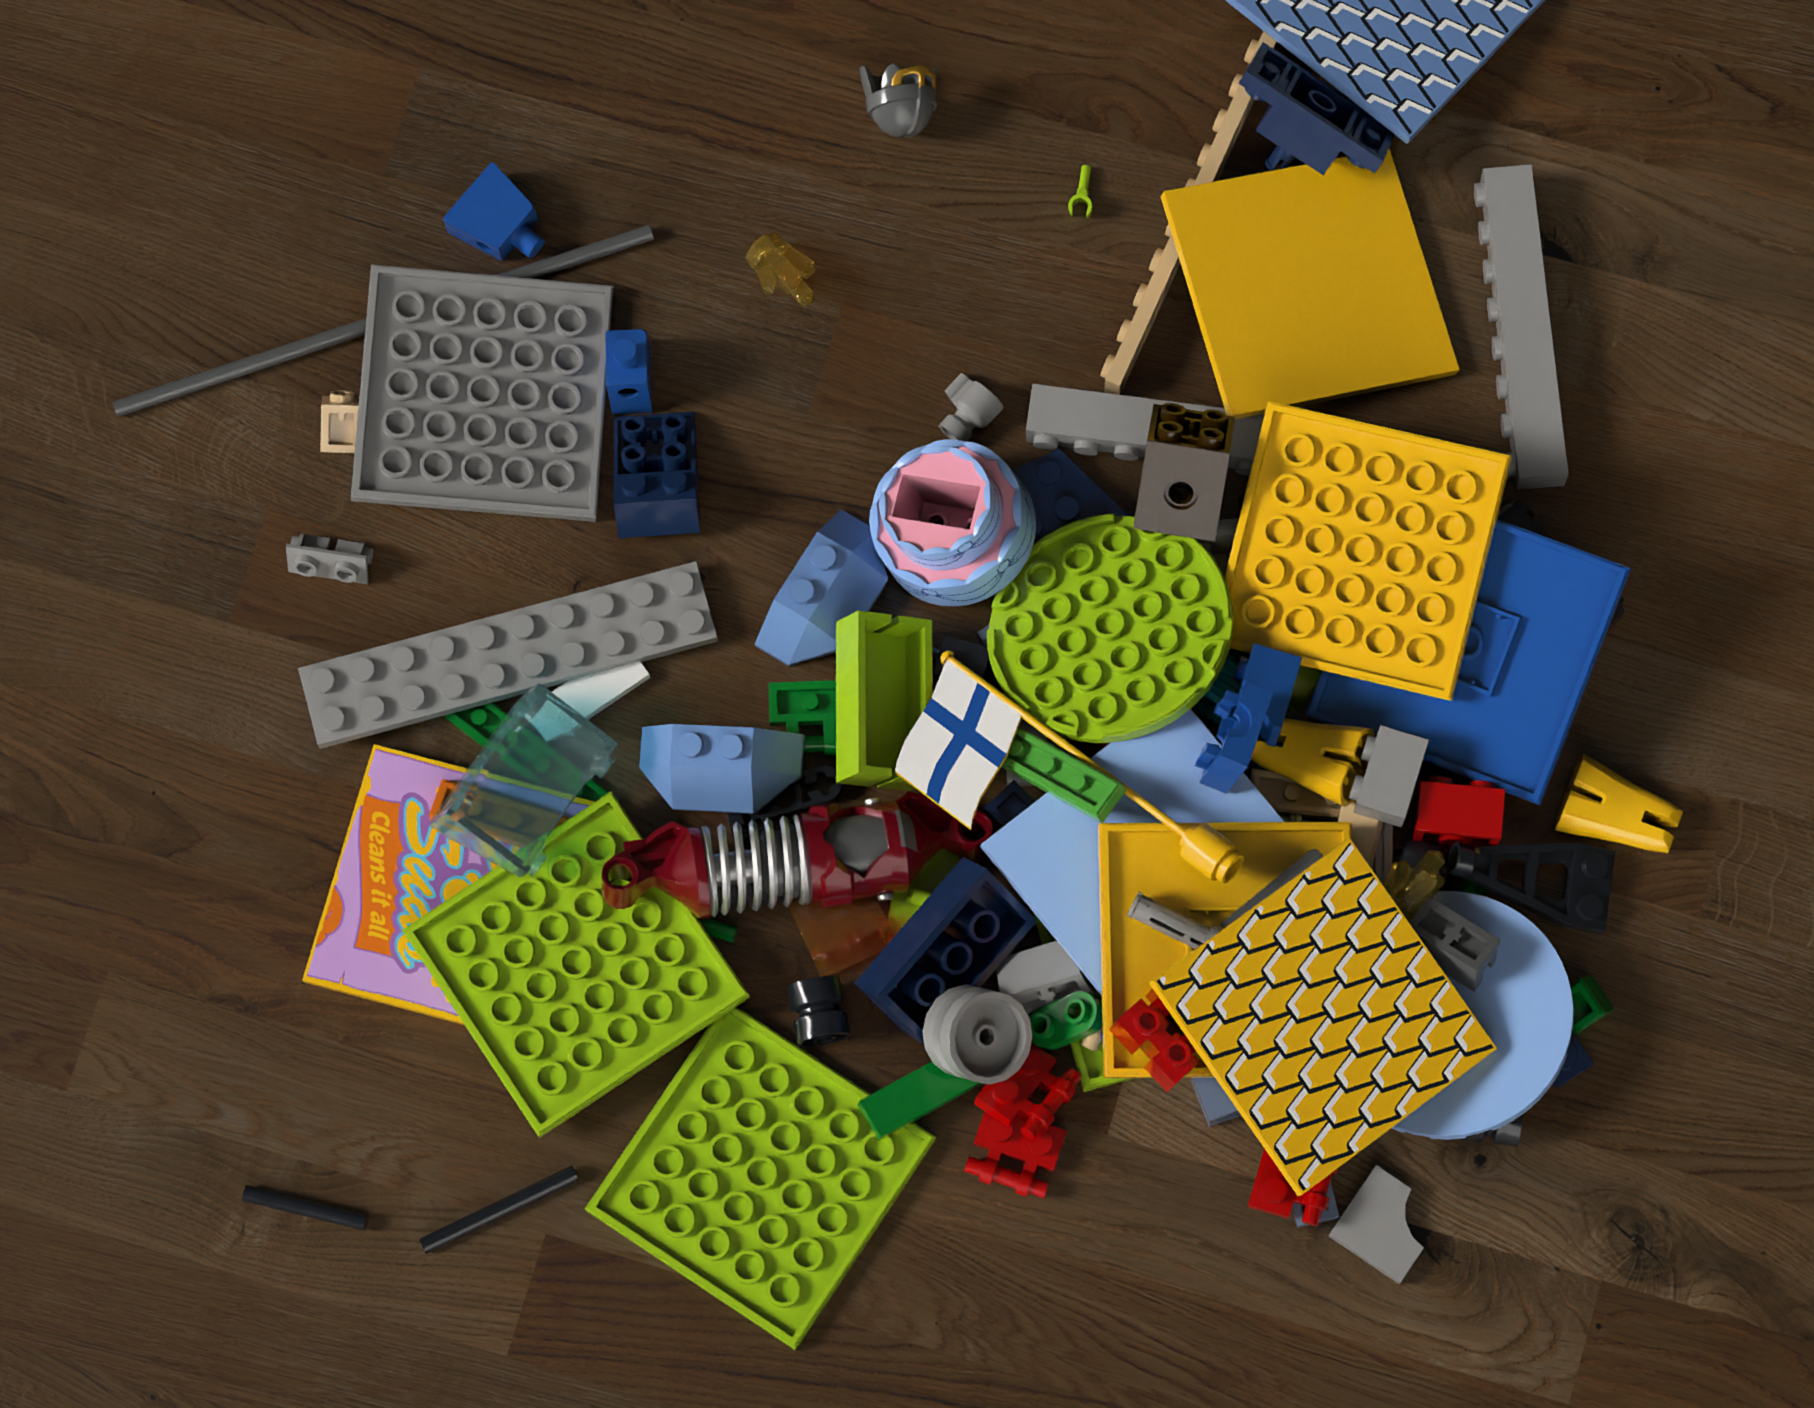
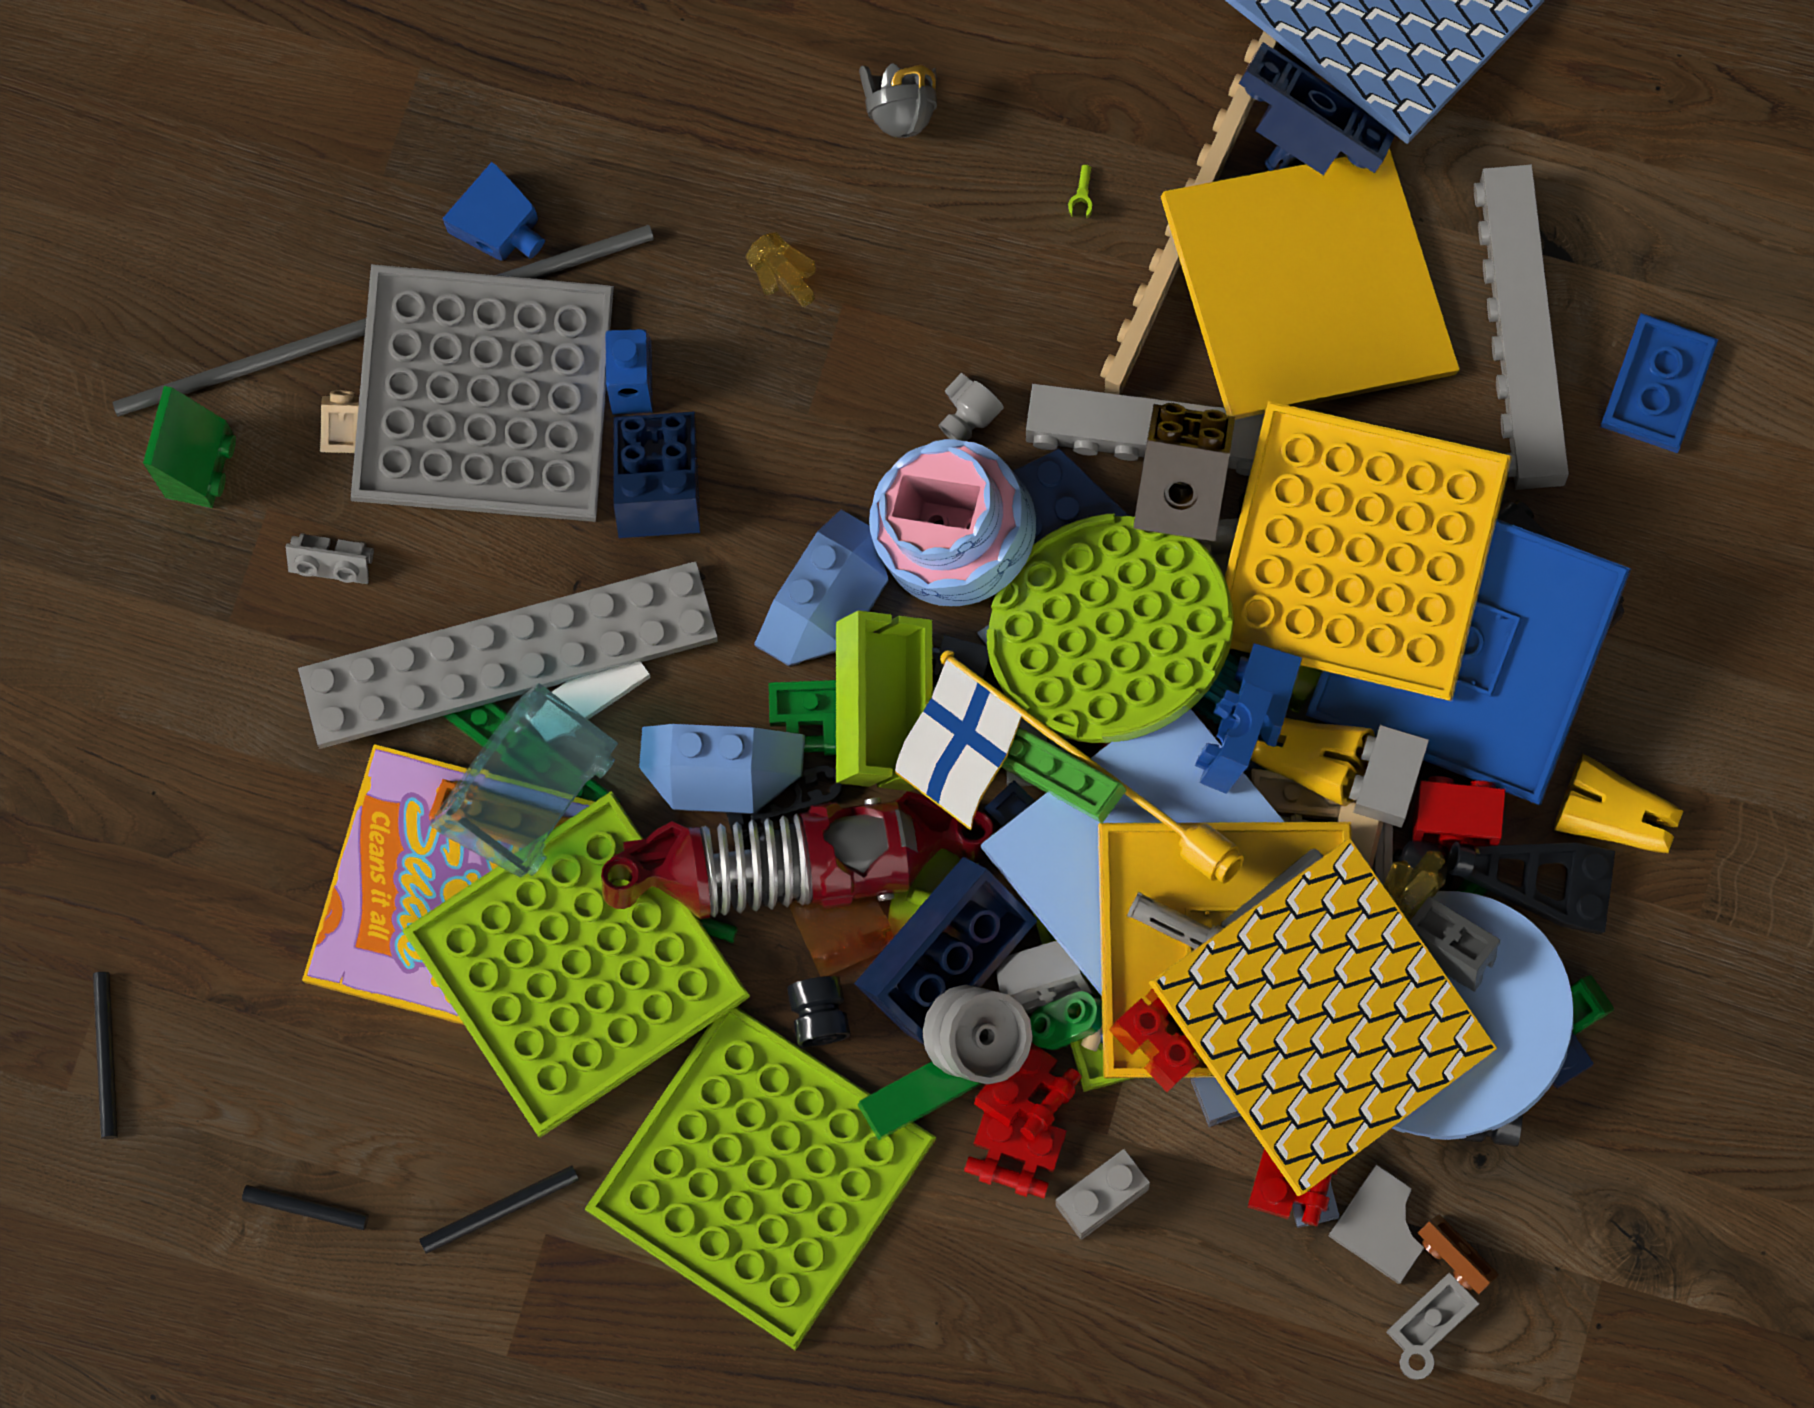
none -> black bar [93,972,118,1139]
none -> green slope [143,386,236,508]
none -> light grey brick [1056,1149,1150,1240]
none -> light grey hinge [1386,1273,1479,1380]
none -> dark orange plate [1418,1214,1499,1294]
none -> blue tile [1600,313,1718,453]

